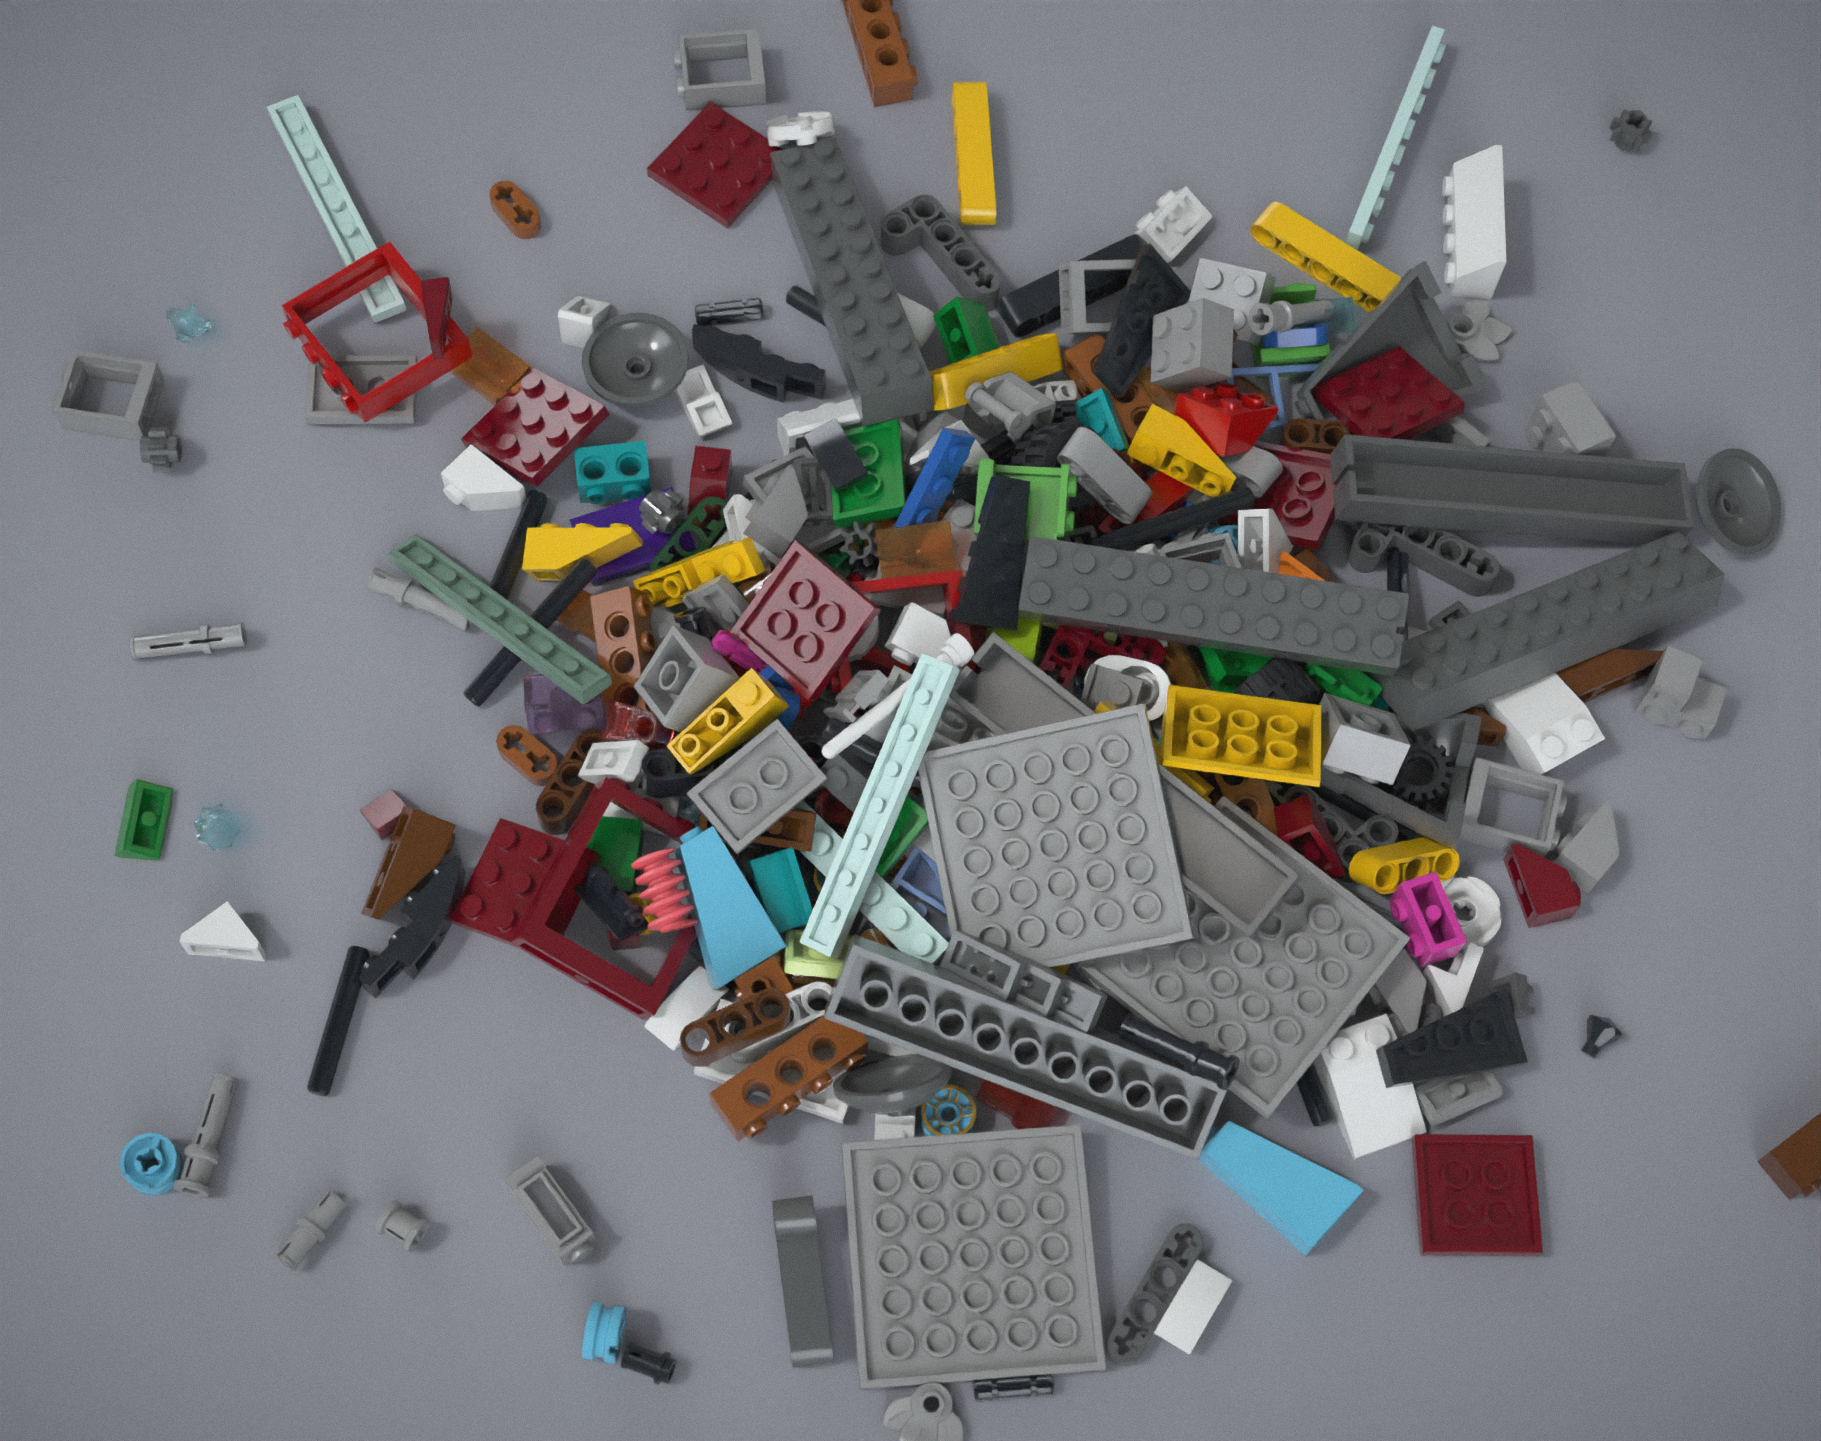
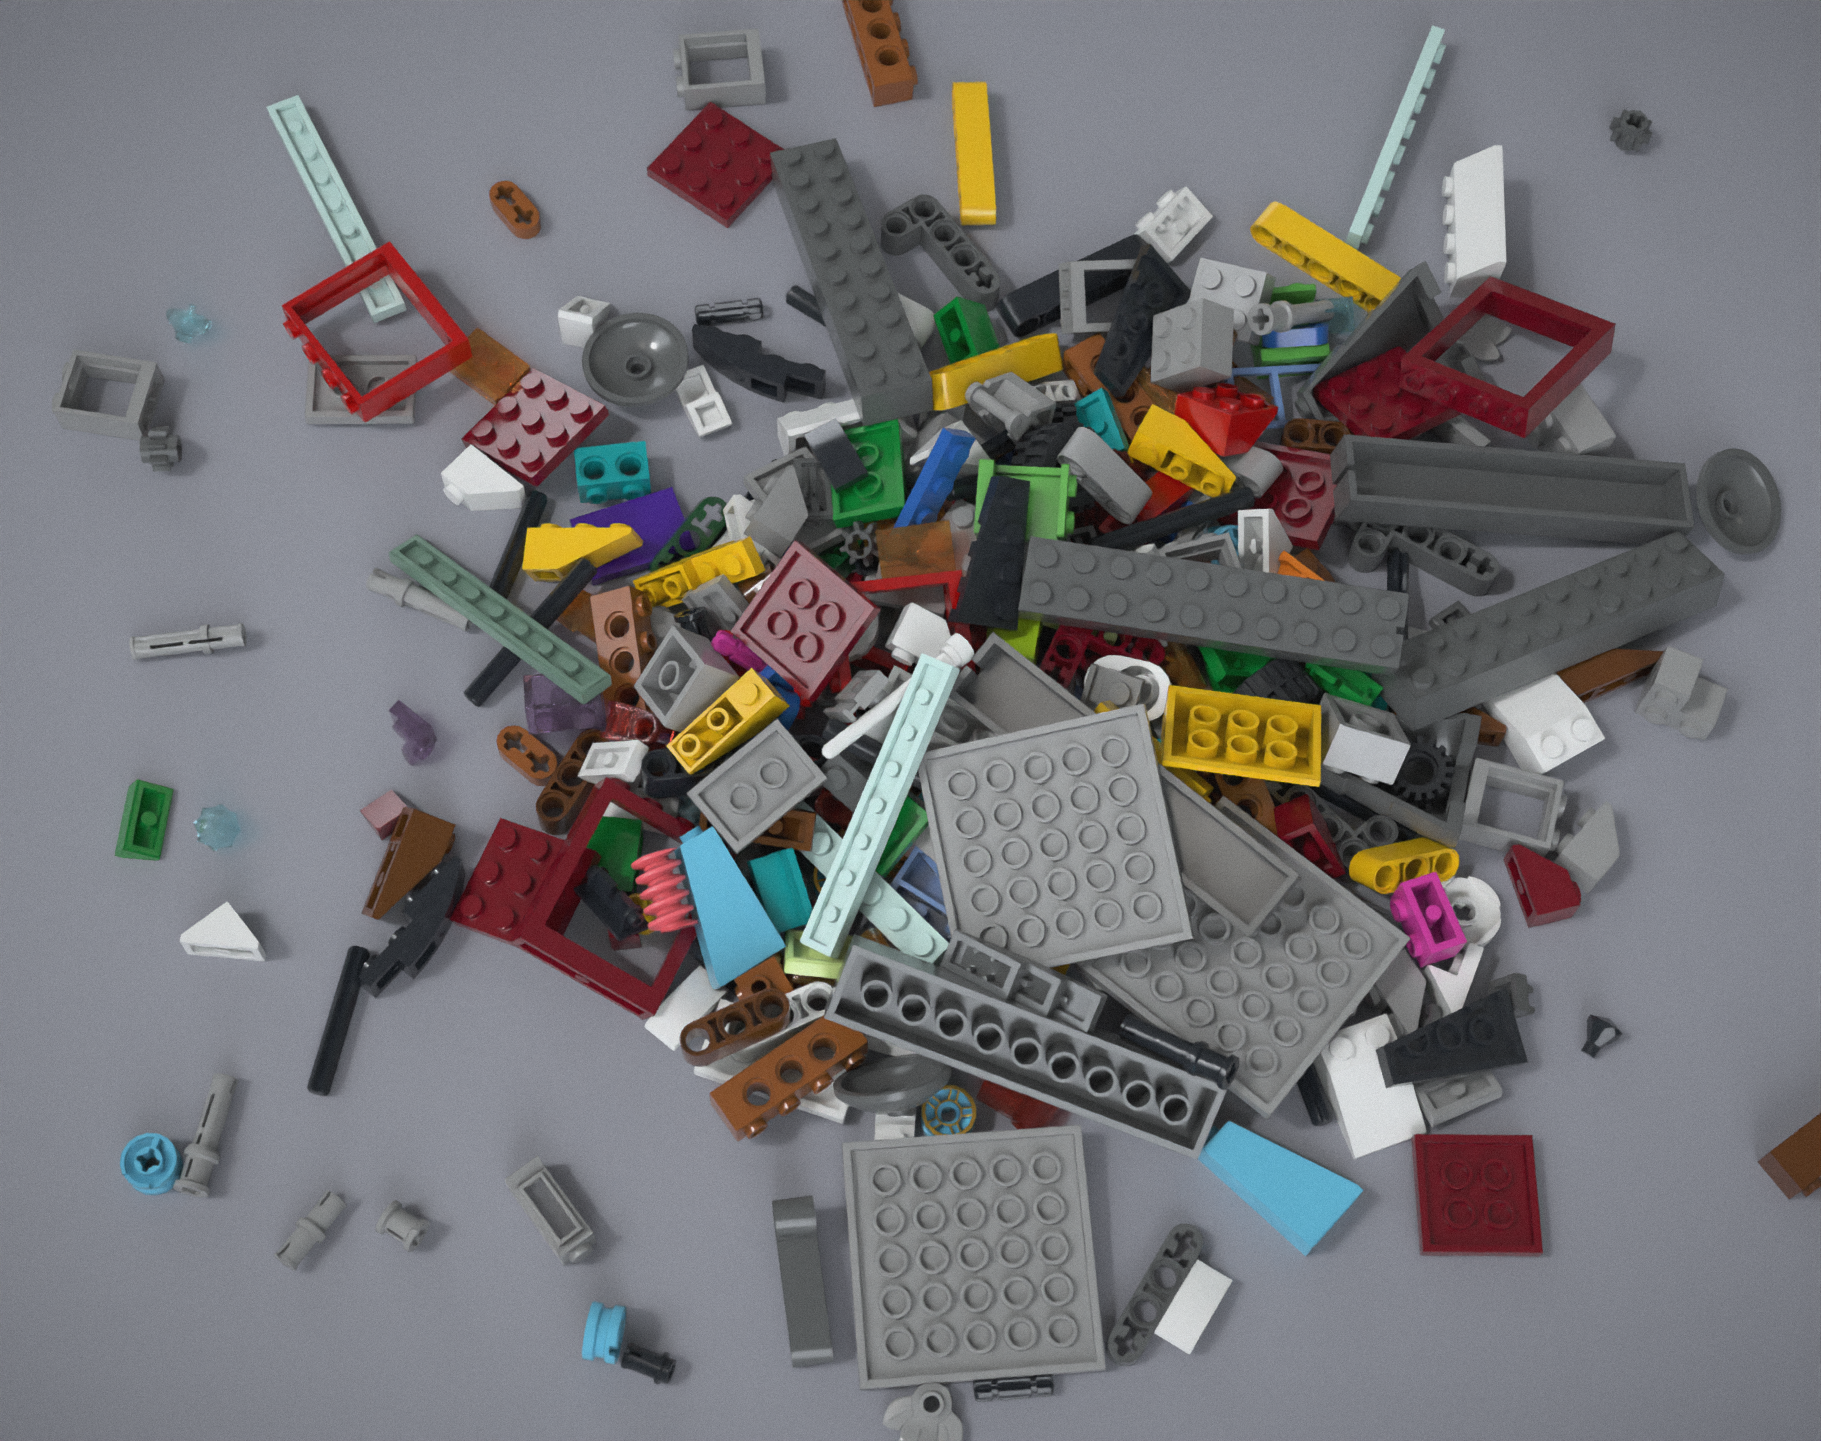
dark red slope [420,277,453,360] -> none
dark grey gear [639,489,684,535] -> none
dark red slope [687,446,733,532] -> none
white plate [766,111,835,146] -> none
none -> clear purple bracket [388,700,437,766]
none -> dark red window [1399,276,1616,439]

